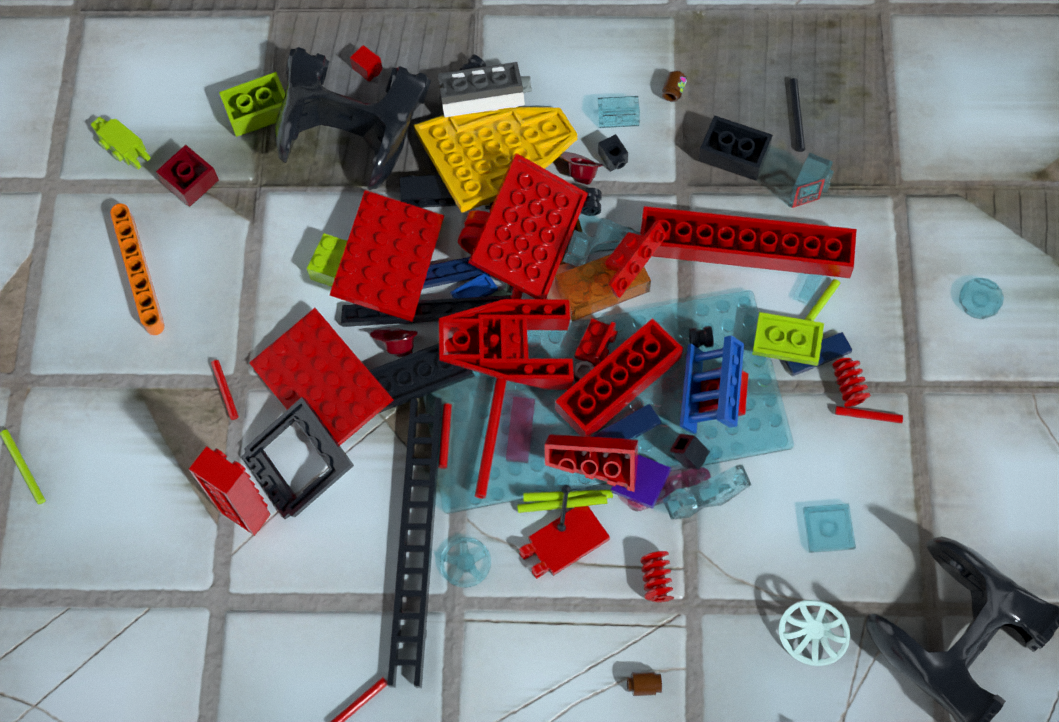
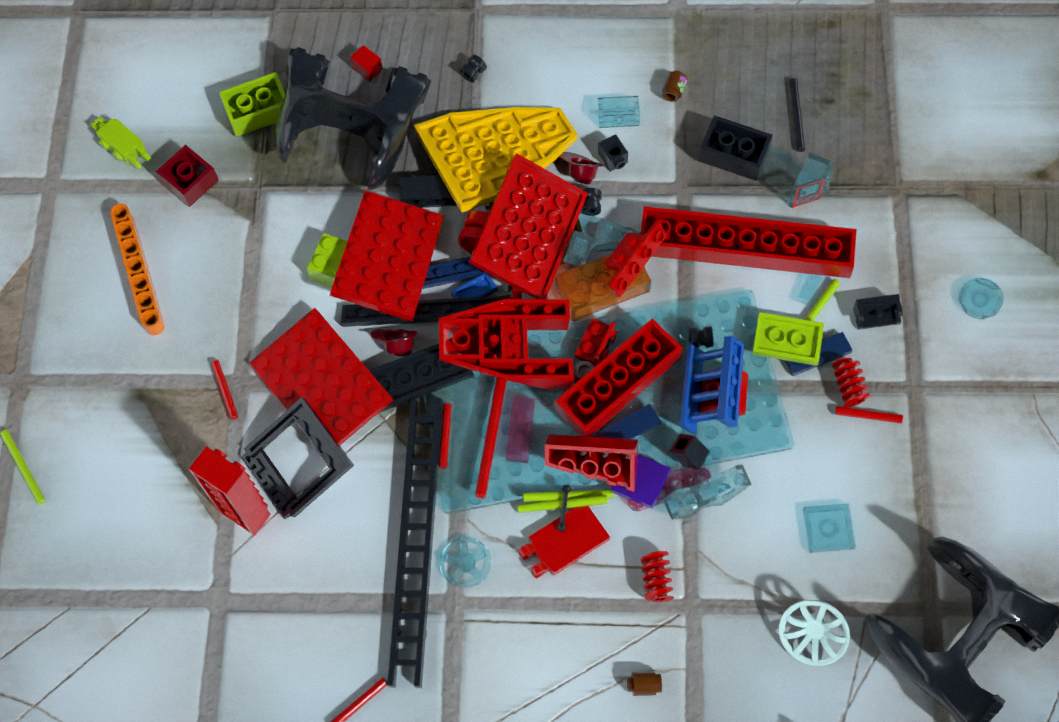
dark grey piece [438,62,532,117] -> none
none -> black hinge [853,294,903,330]

